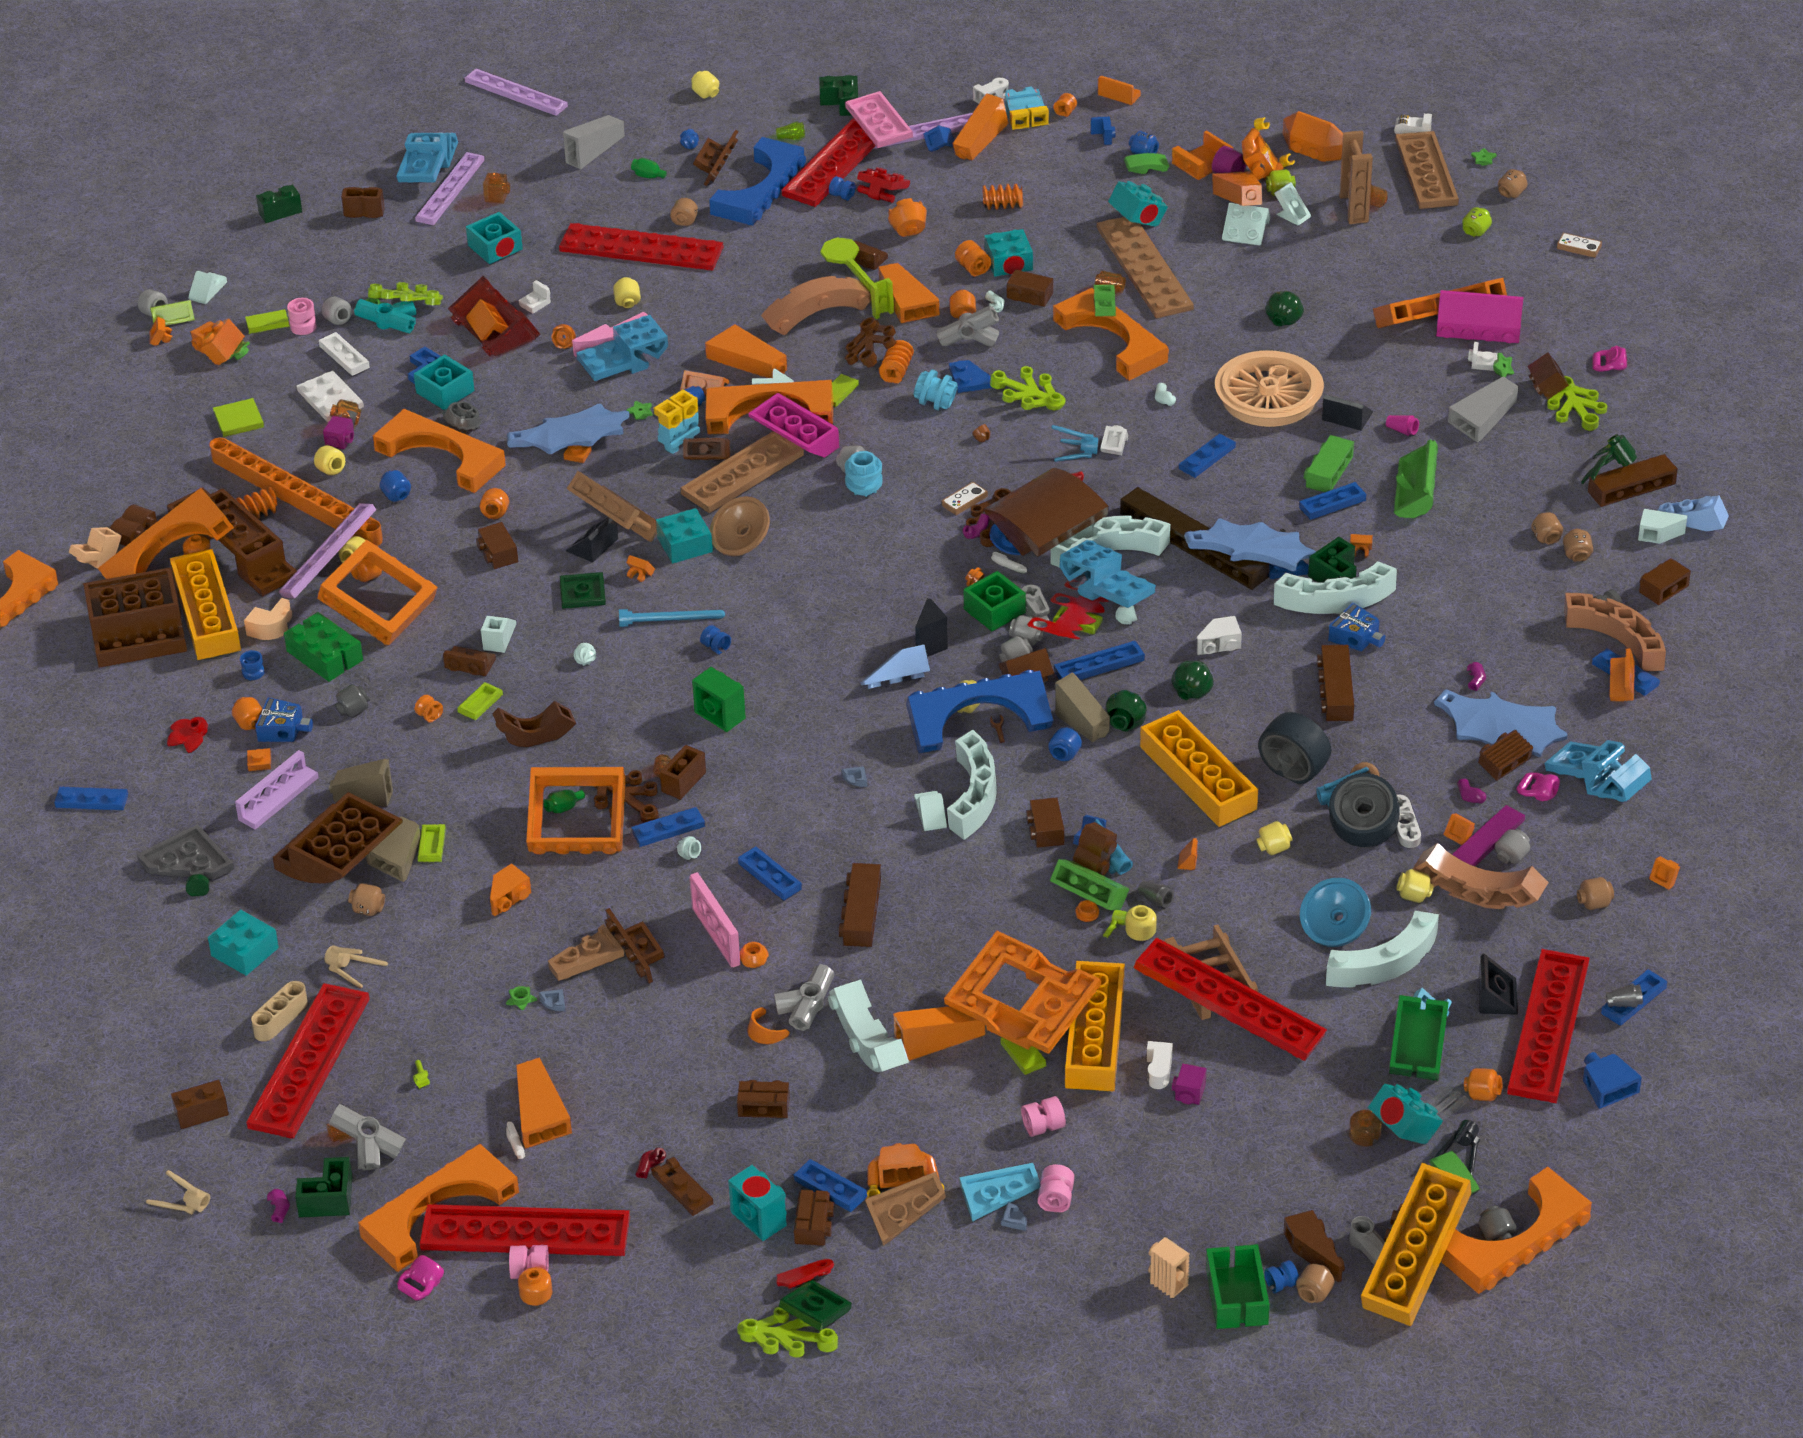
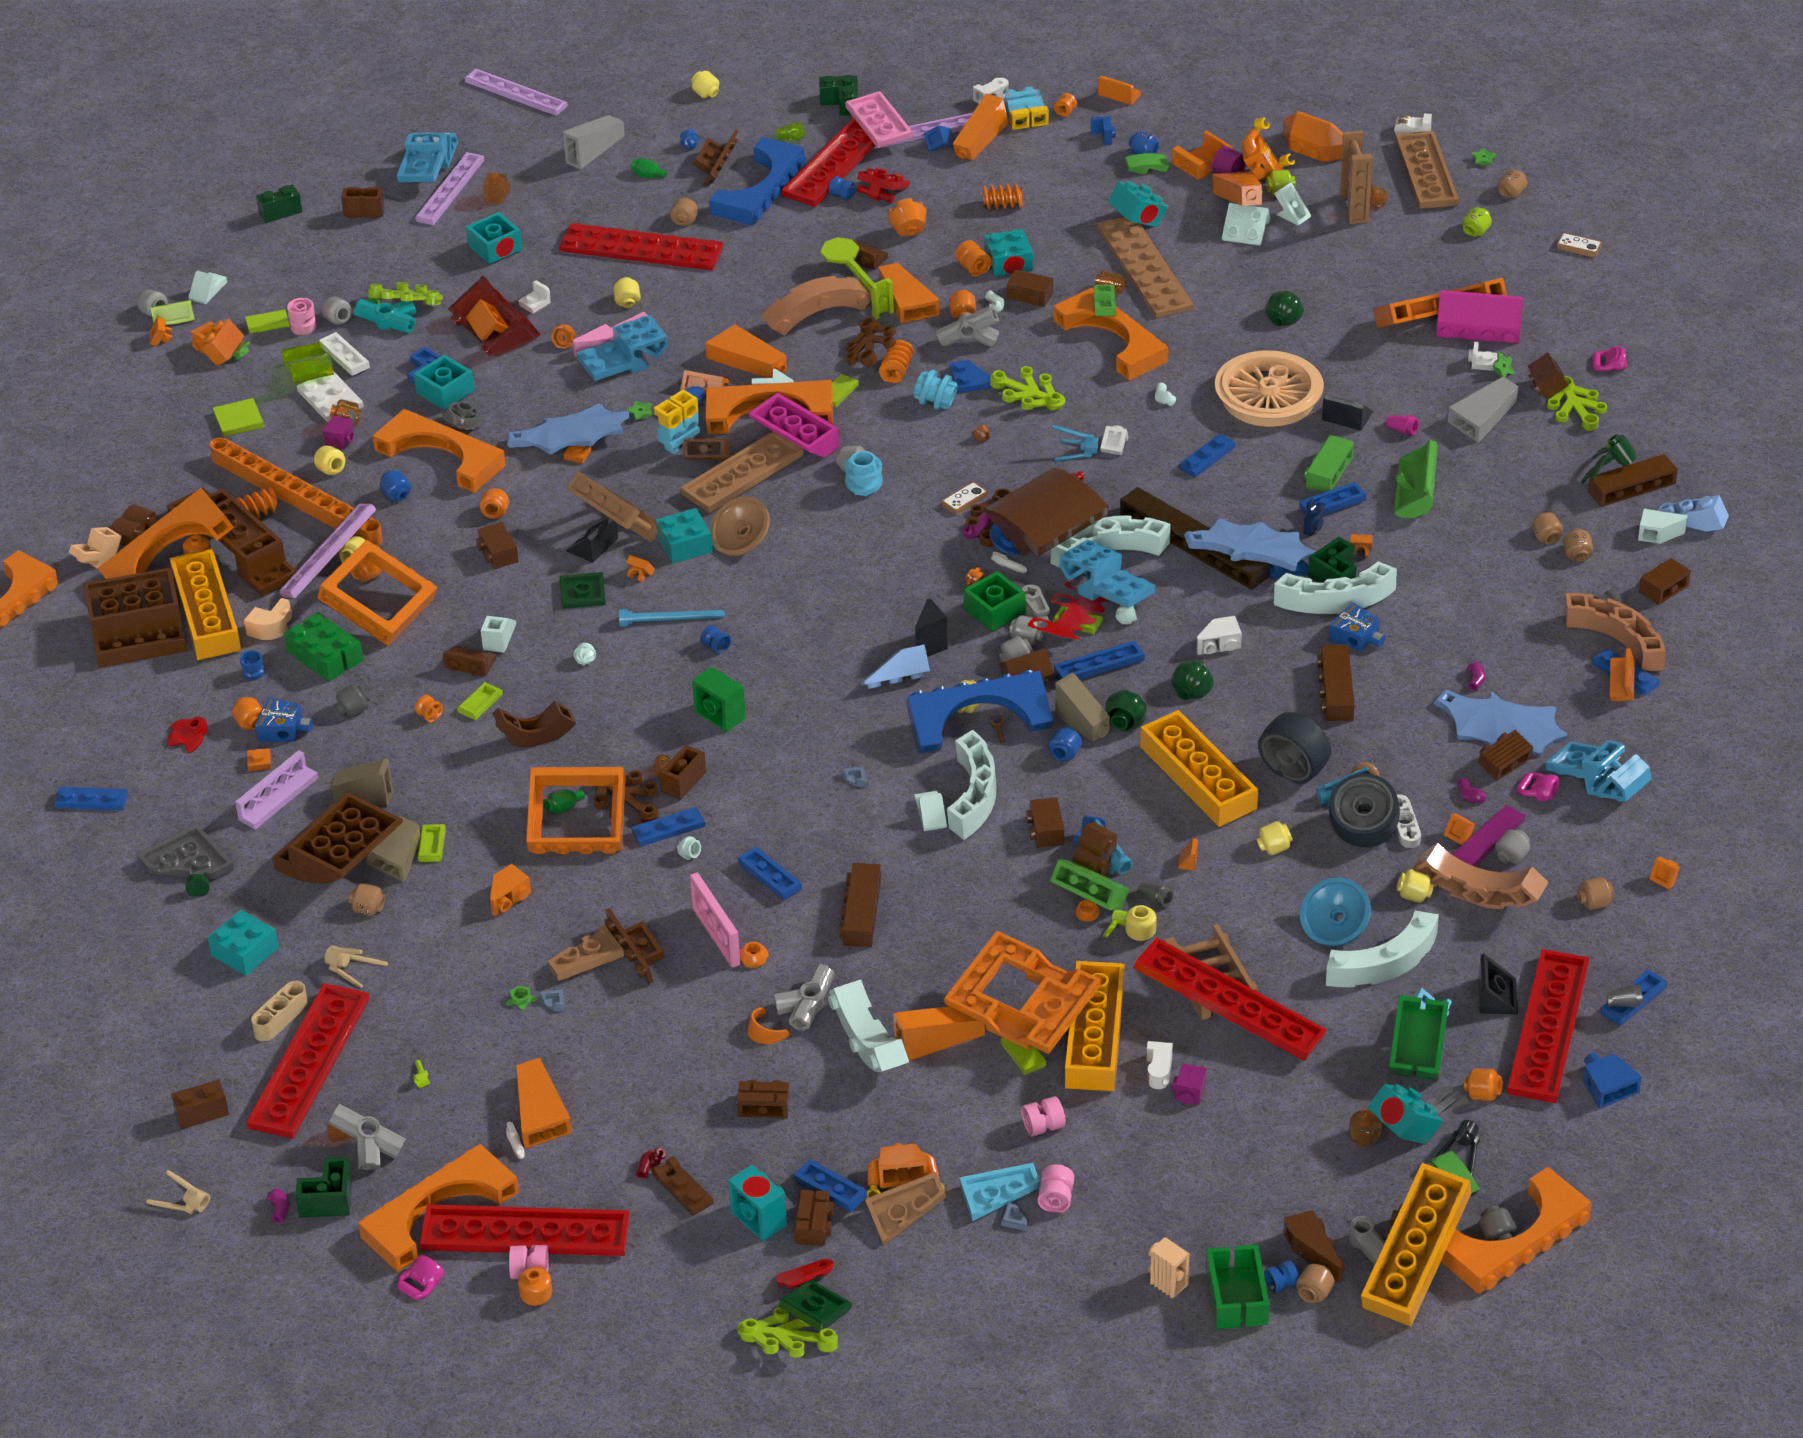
none -> clear neon green panel [281,341,334,384]
none -> dark blue plate [1303,498,1325,536]

